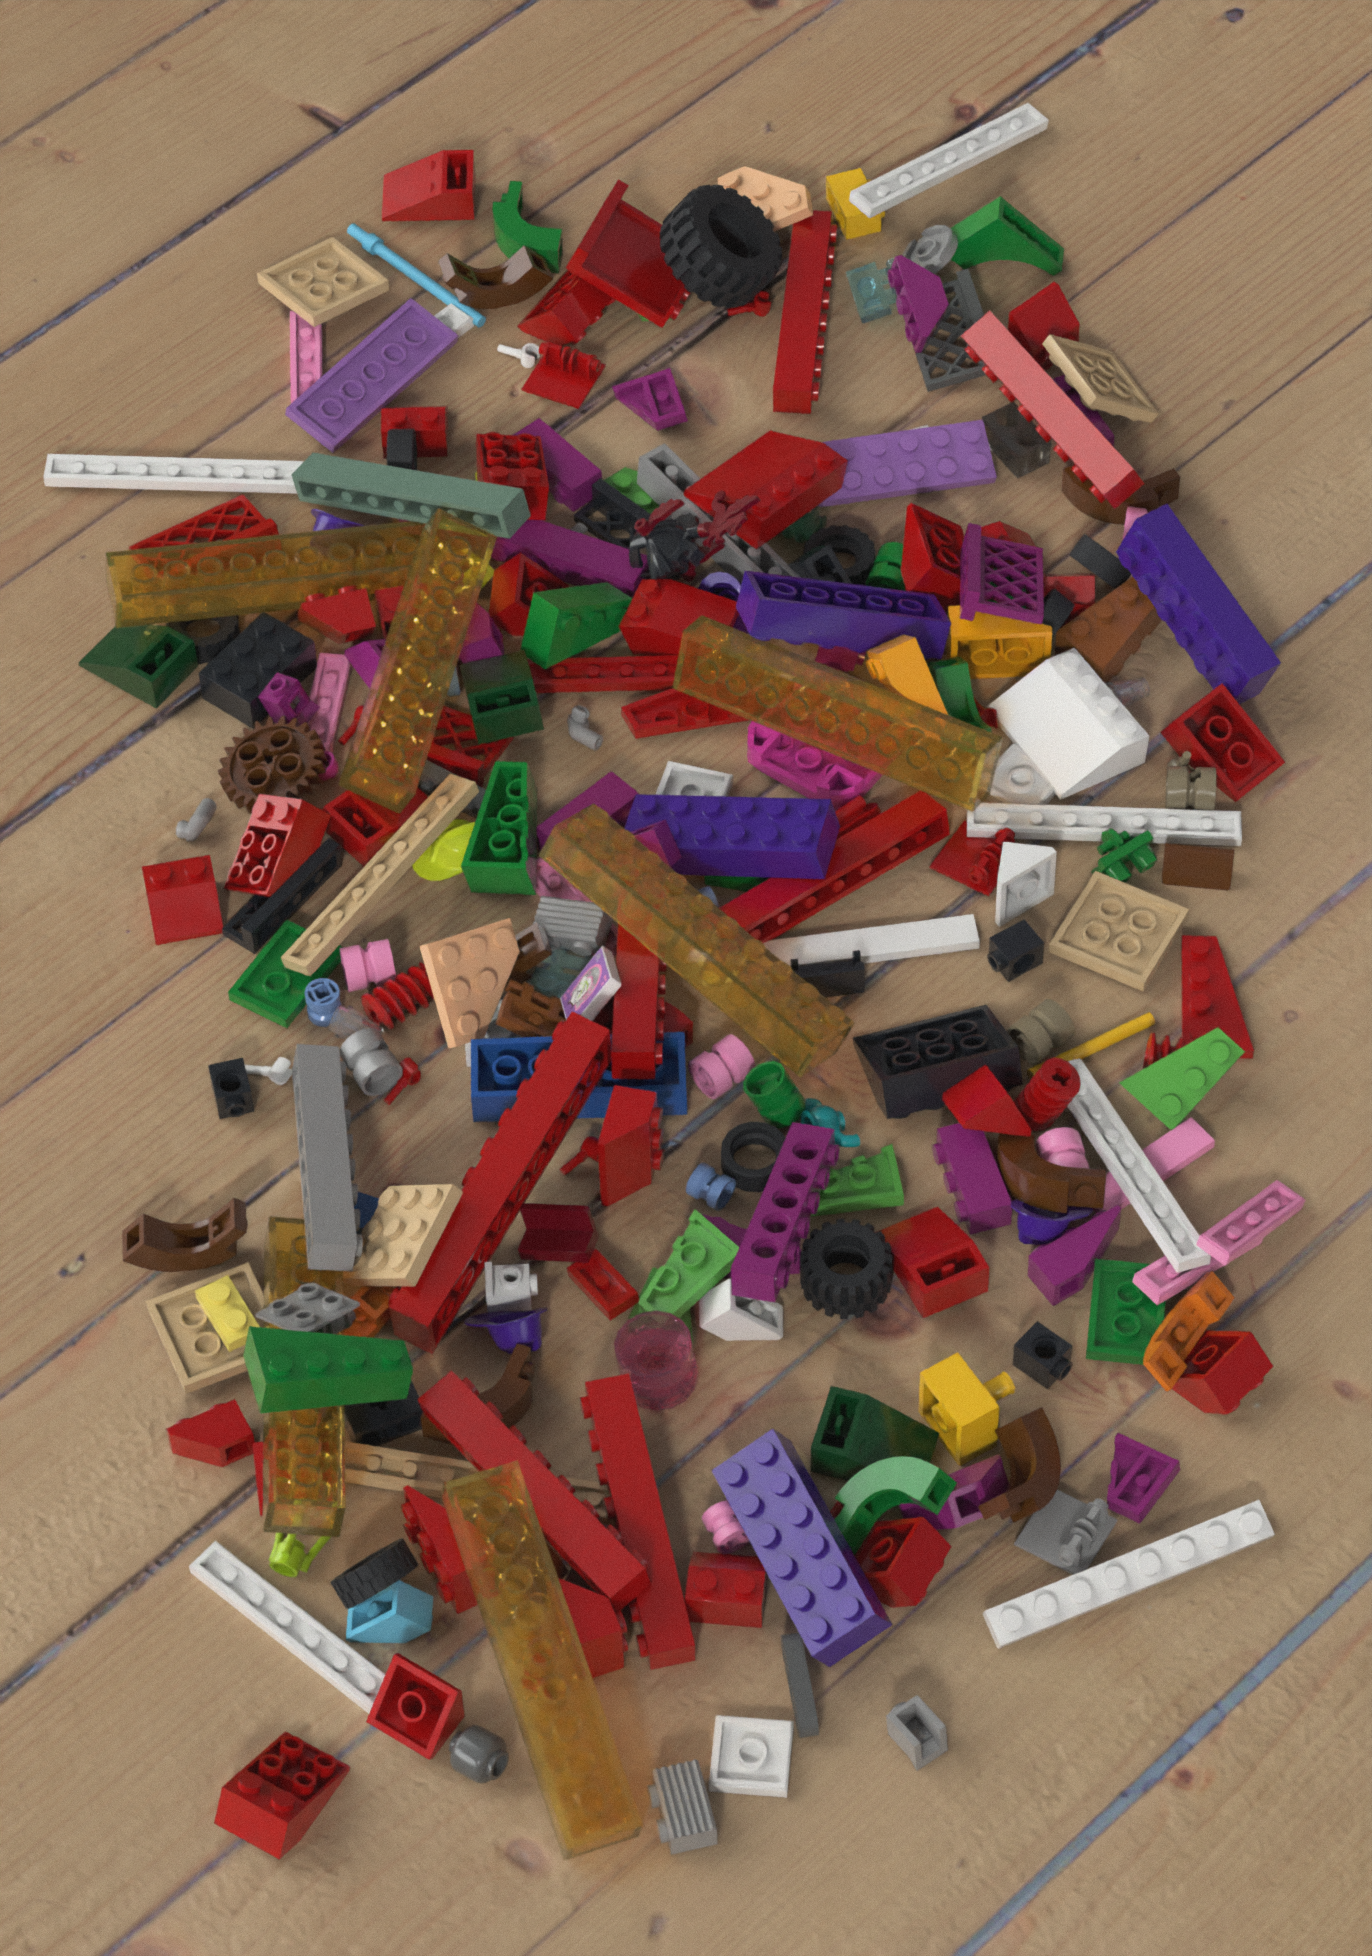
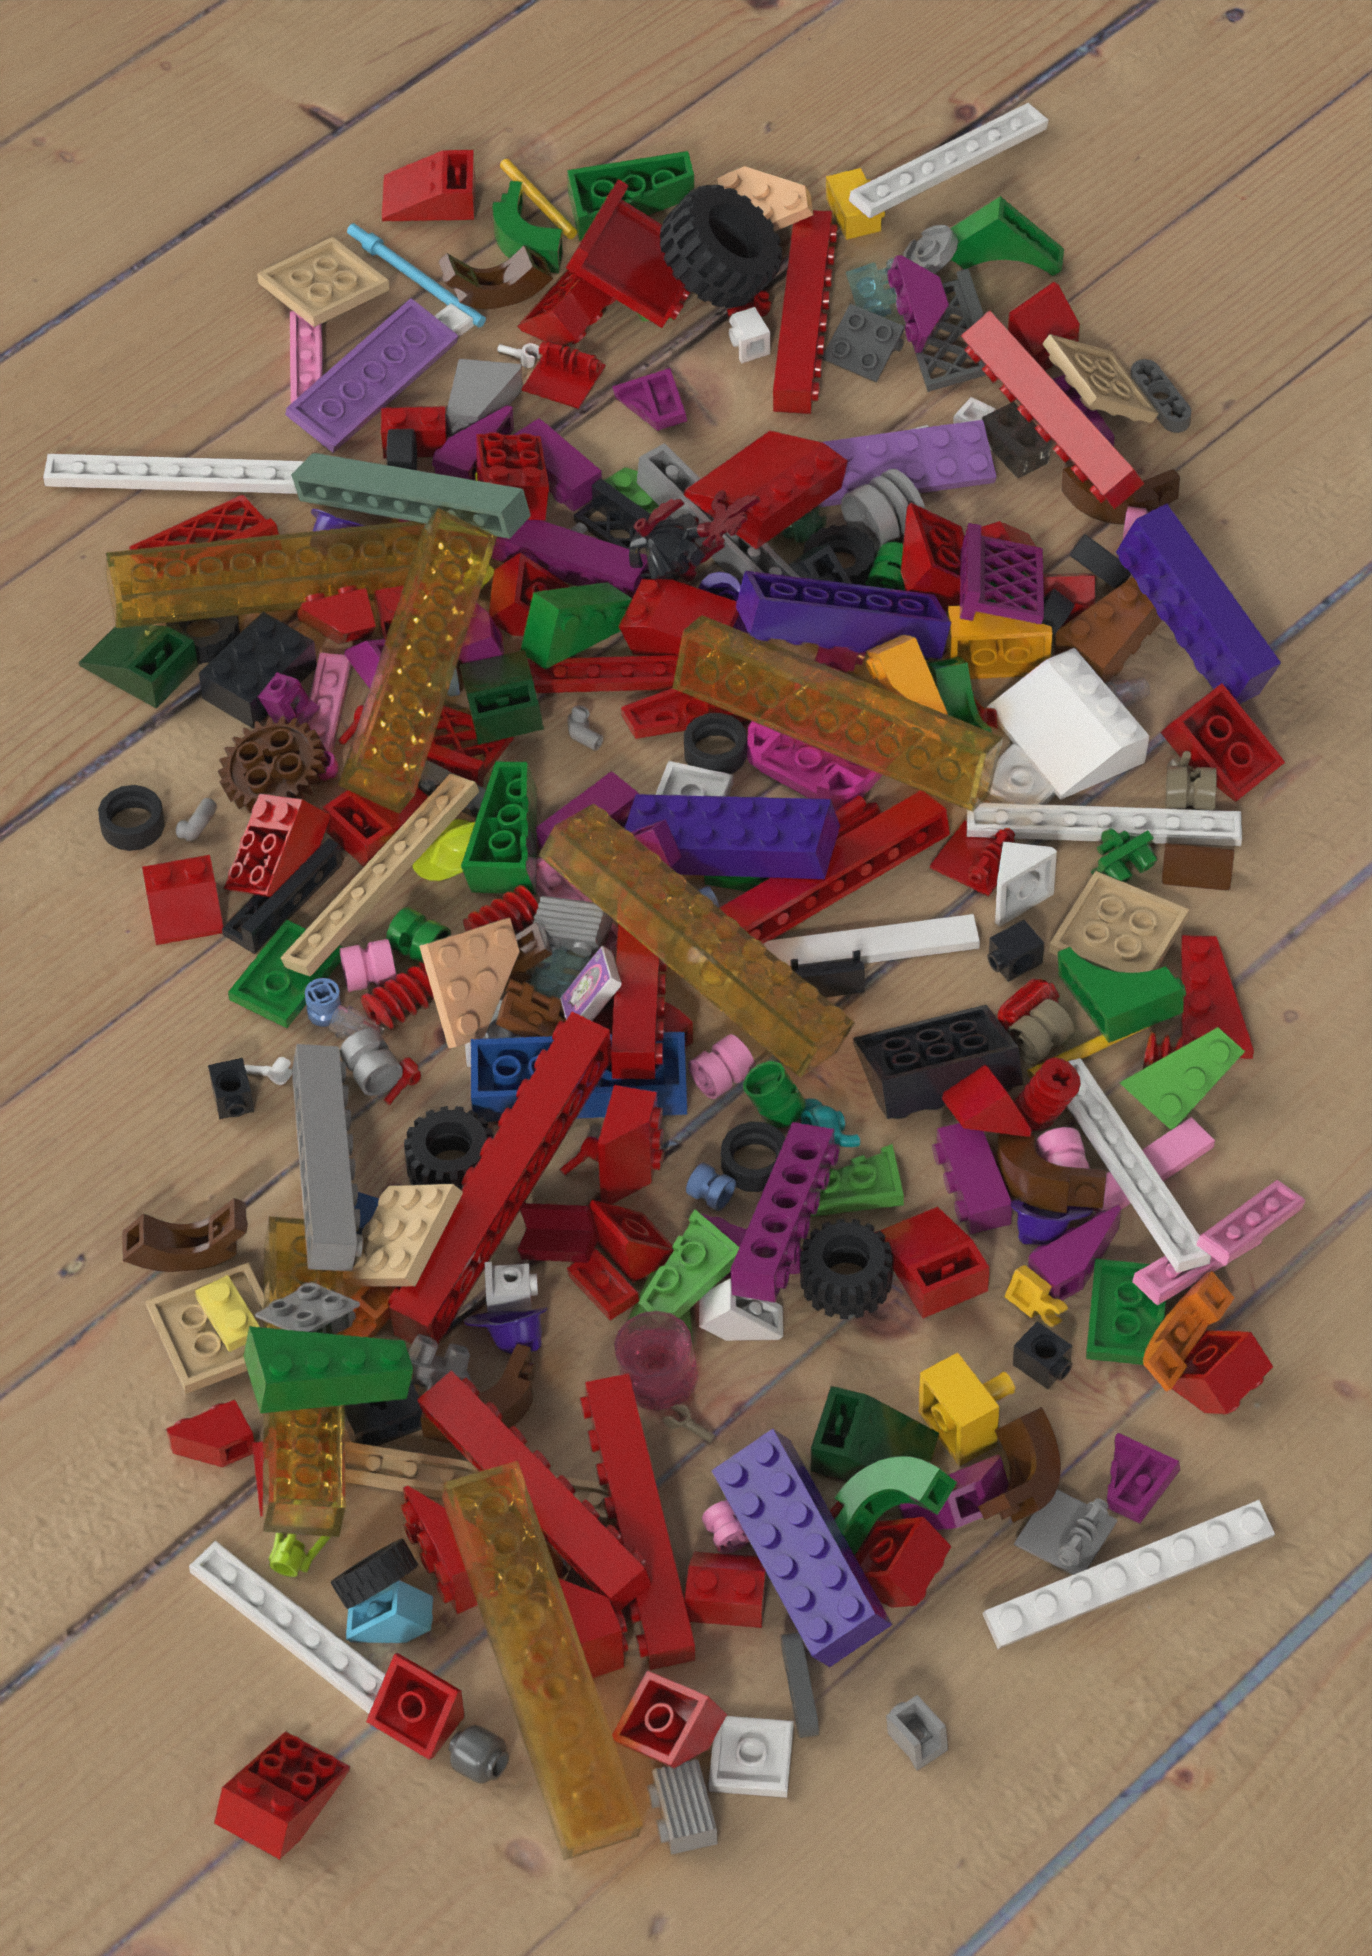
none -> black tyre [98,785,165,851]
none -> green wheel [386,907,451,965]
none -> black tyre [404,1106,494,1190]
none -> light grey hips [406,1334,471,1396]
none -> magenta slope [432,405,514,481]
none -> light grey slope [446,359,523,436]
none -> red piece [463,885,538,934]
none -> yellow bar [500,159,577,239]
none -> green wedge [567,151,694,241]
none -> red slope [588,1200,674,1283]
none -> red slope [610,1670,727,1768]
none -> dark tan hand [663,1404,715,1443]
none -> black tyre [684,713,747,774]
none -> white brick [729,307,770,363]
none -> dark grey hinge [821,304,905,383]
none -> light grey wheel [841,469,925,554]
none -> white tile [953,397,998,430]
none -> red piece [998,979,1060,1031]
none -> yellow plate [1004,1265,1068,1327]
none -> green arch [1058,947,1186,1043]
none -> dark grey beam [1130,359,1191,433]

